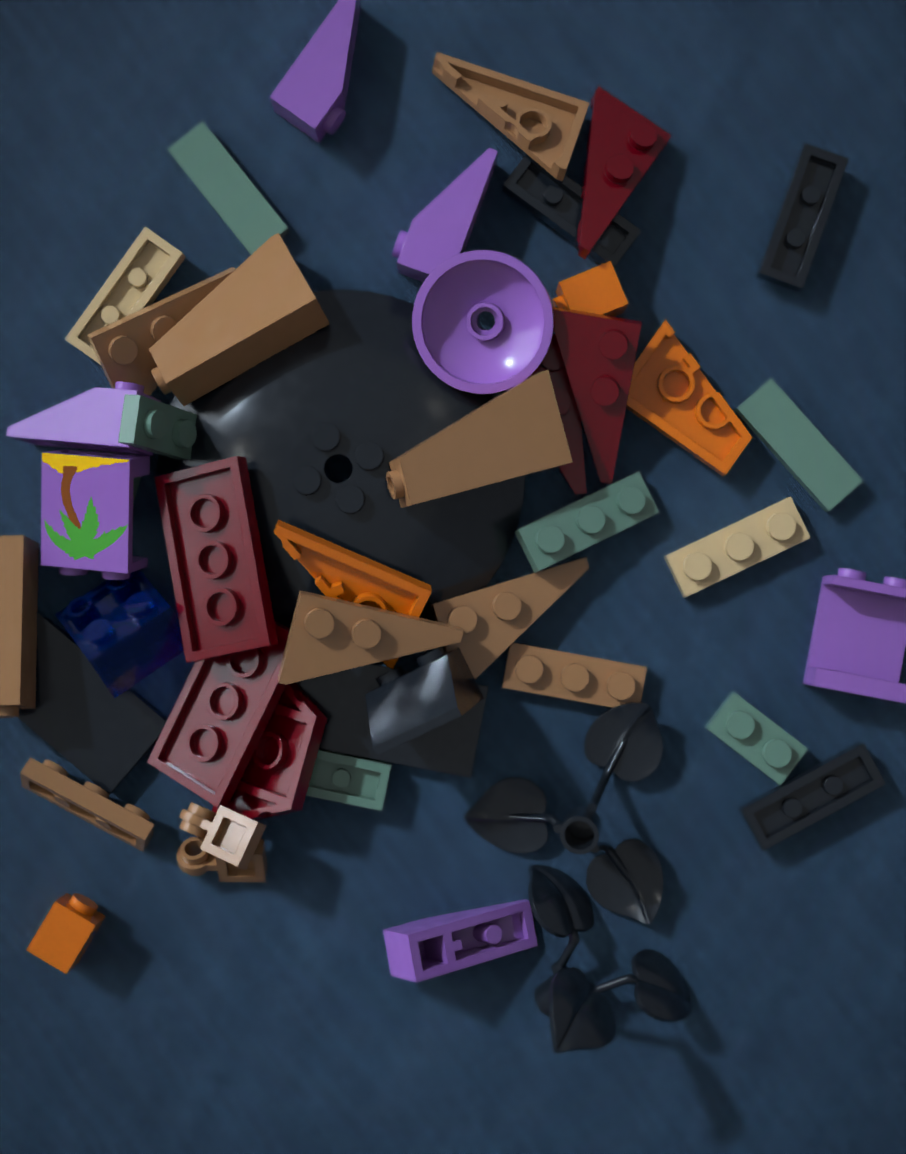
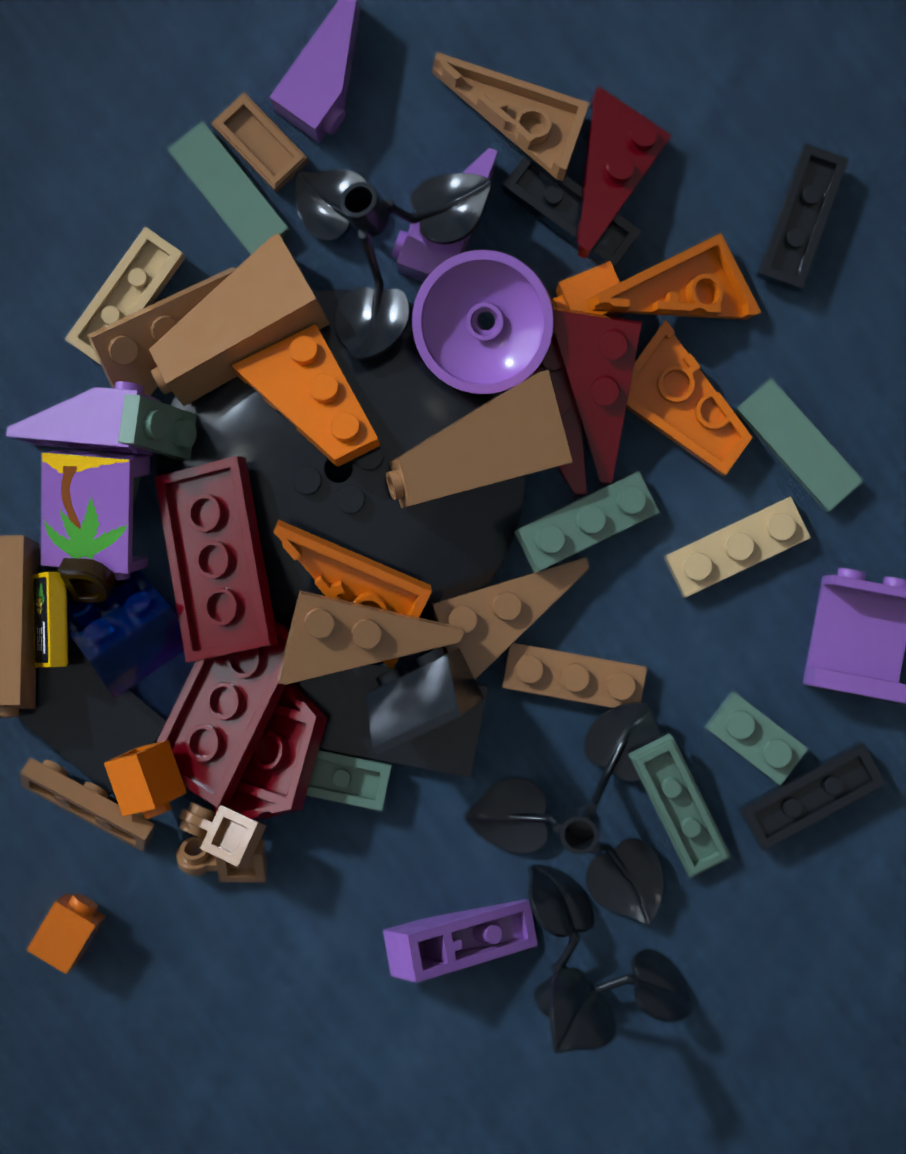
none -> yellow tile [32,572,68,668]
none -> dark brown tile [58,558,116,603]
none -> orange brick [104,740,187,819]
none -> medium nougat tile [211,92,309,193]
none -> orange wing [231,324,380,467]
none -> black plant [295,170,492,361]
none -> orange wing [587,233,761,320]
none -> sand green tile [628,733,731,878]

